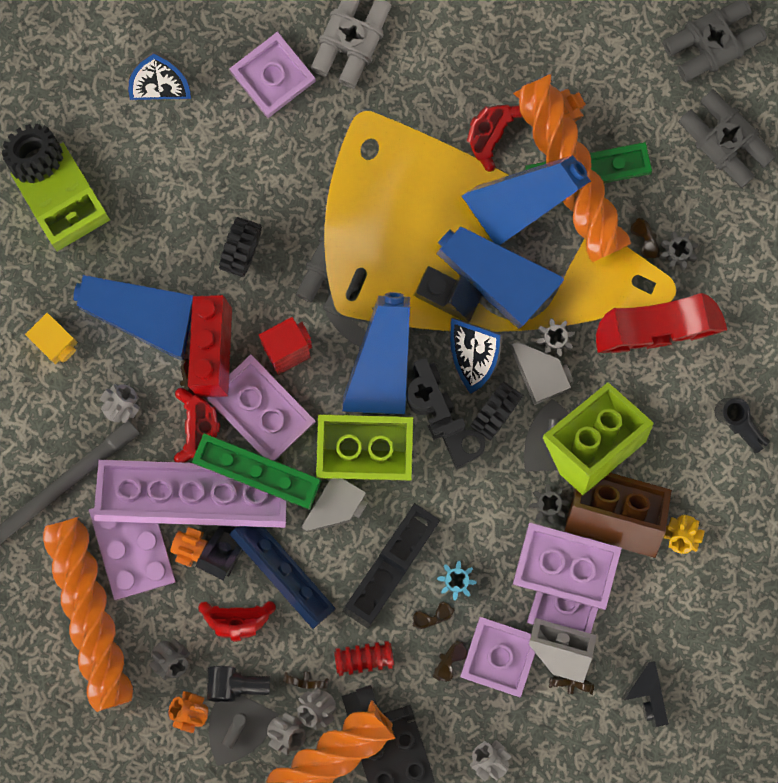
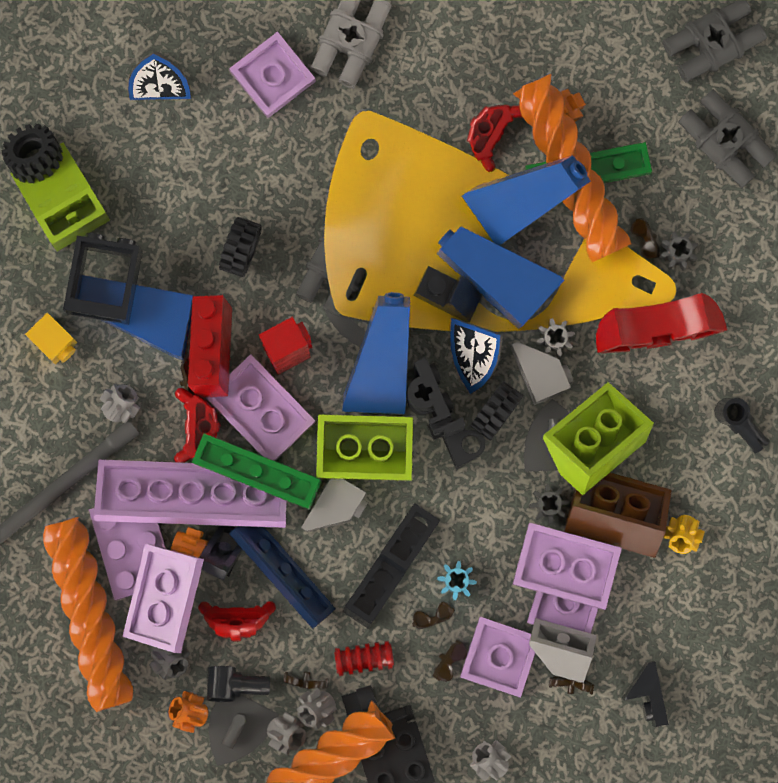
none -> black window [63,233,143,325]
none -> lavender plate [122,544,204,653]

